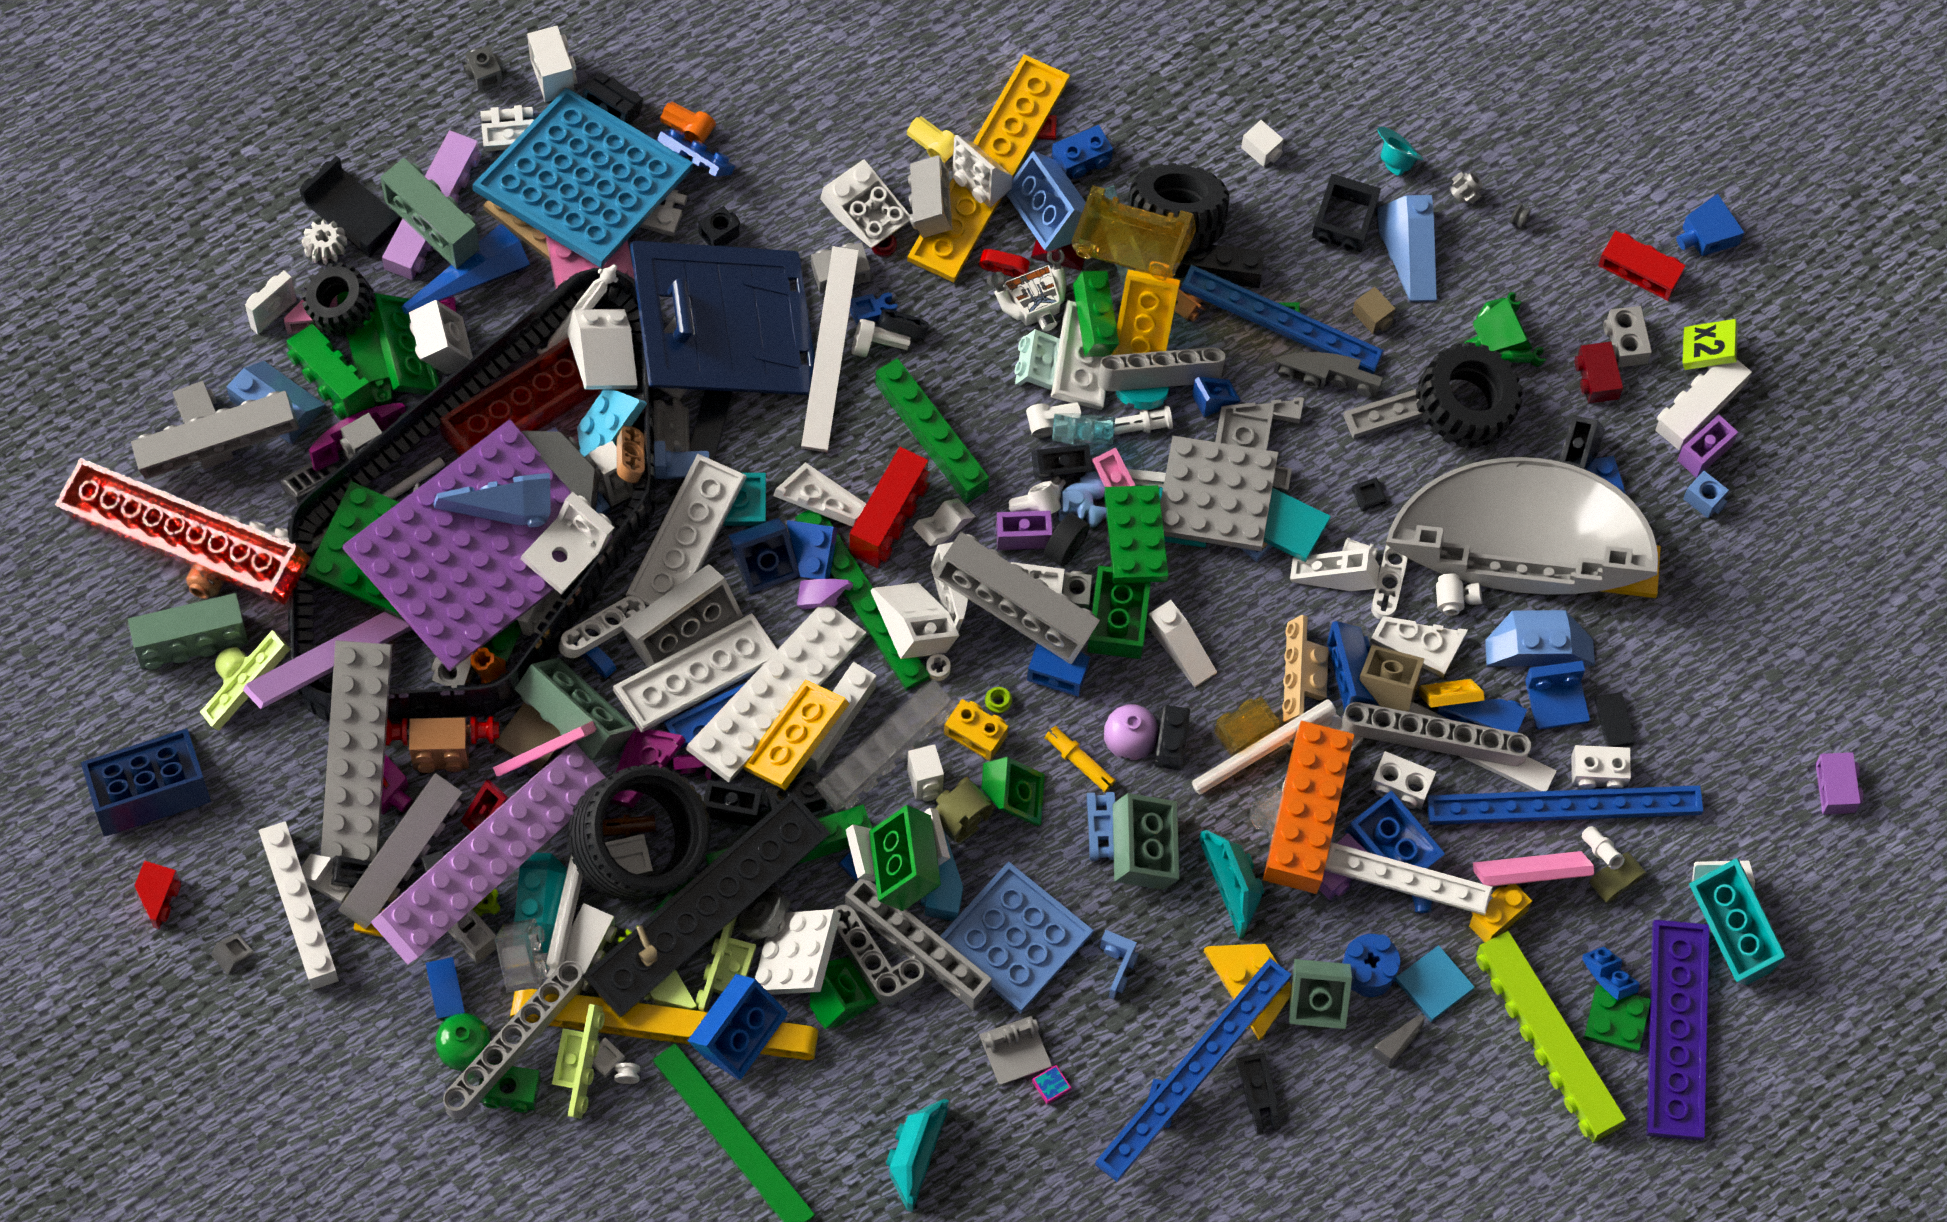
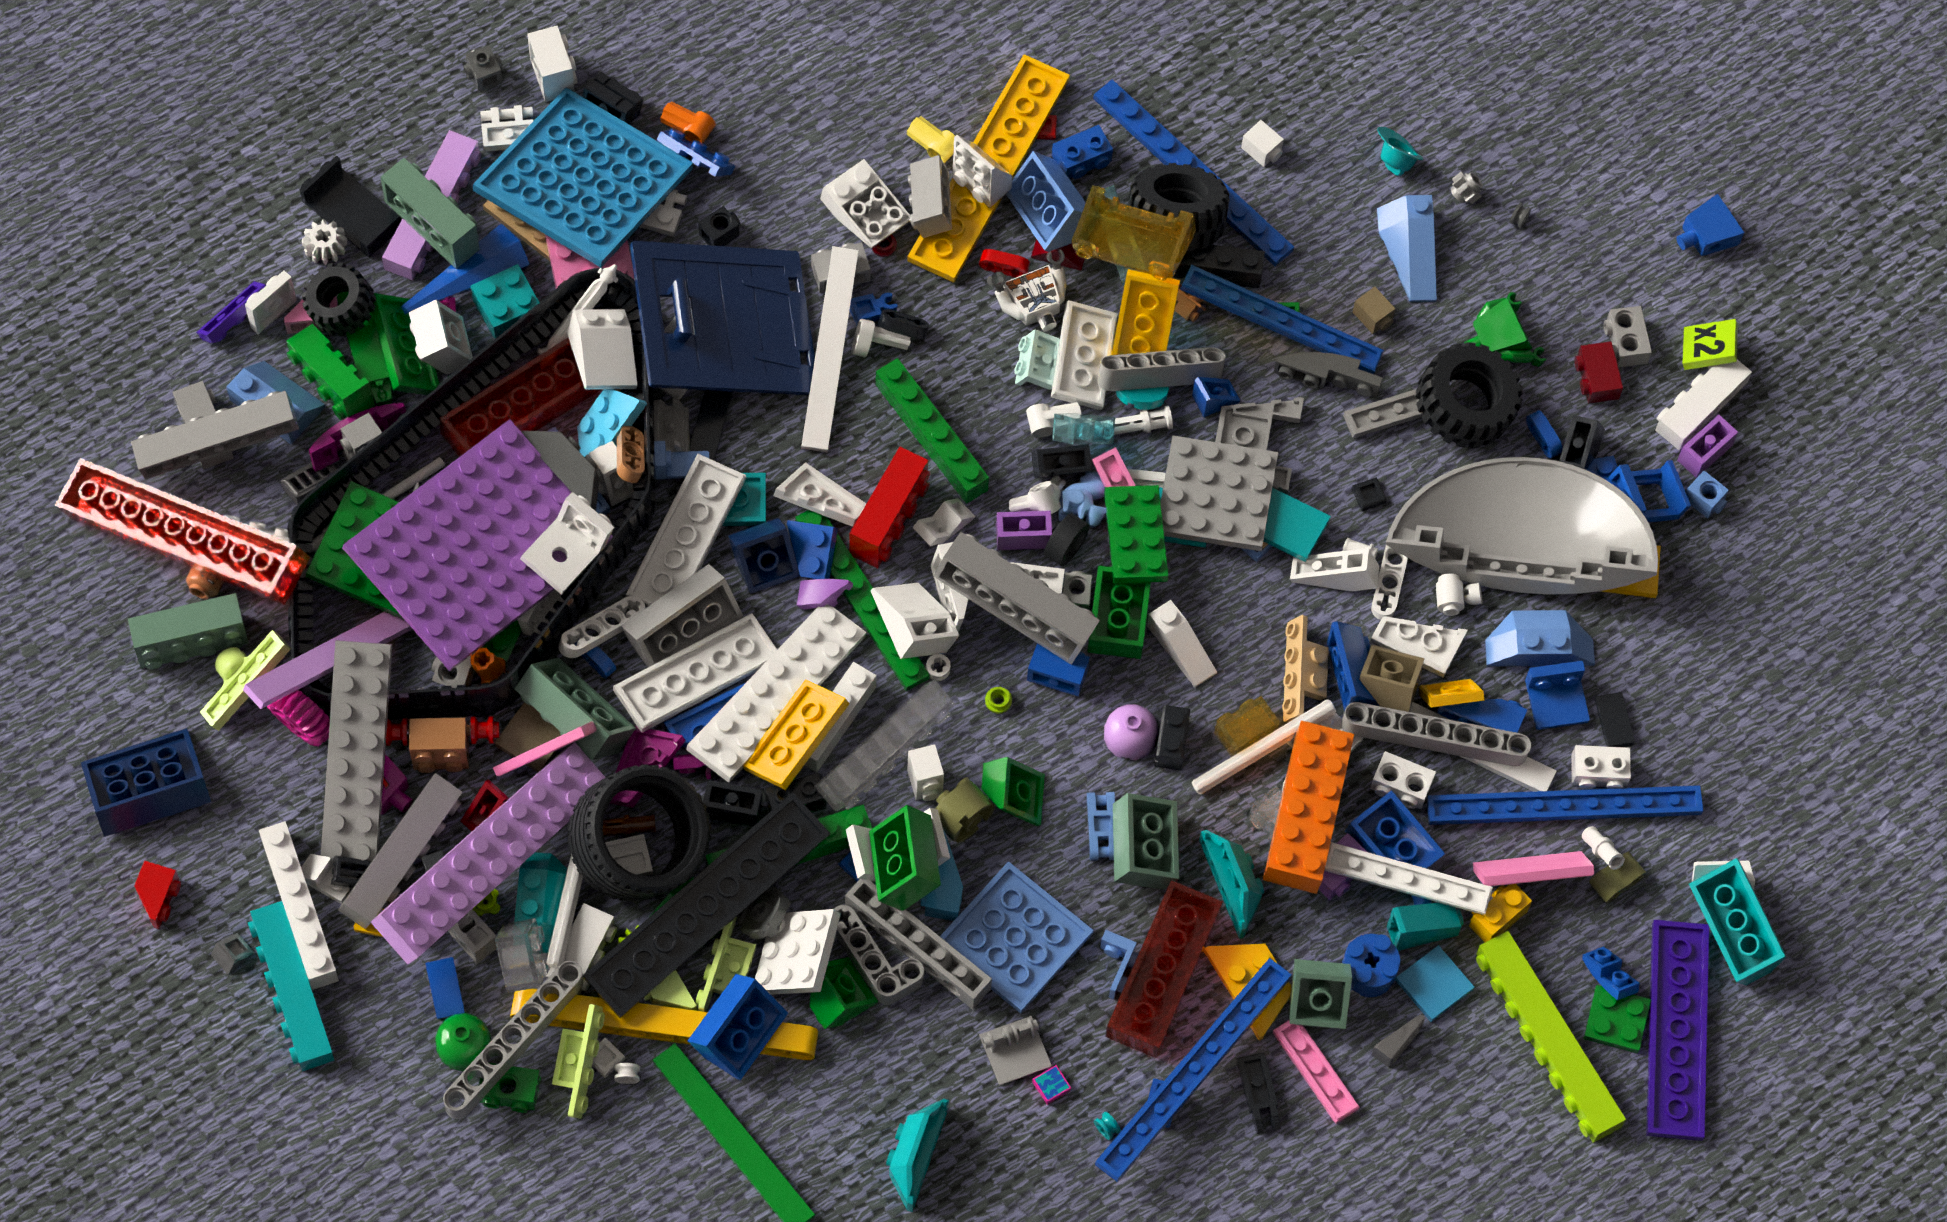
medium blue wedge [434,473,551,527] -> none
dark tan hand [636,925,658,967] -> none
yellow brick [944,699,1009,761] -> none
yellow pin [1044,725,1116,793] -> none
green brick [1073,271,1119,357] -> none
black window [1312,173,1381,252] -> none
red brick [1598,230,1686,301] -> none
medium lavender brick [1816,752,1863,814] -> none
none -> dark purple plate [196,281,266,343]
none -> teal brick [247,901,335,1072]
none -> dark pink gear [267,690,330,747]
none -> teal brick [470,264,540,338]
none -> blue plate [1093,79,1294,266]
none -> teal bush [1094,1112,1121,1140]
none -> clear red brick [1105,880,1223,1058]
none -> bright pink tile [1273,1021,1360,1124]
none -> teal slope [1386,903,1464,951]
none -> blue beam [1526,410,1563,459]
none -> blue window [1607,460,1691,522]

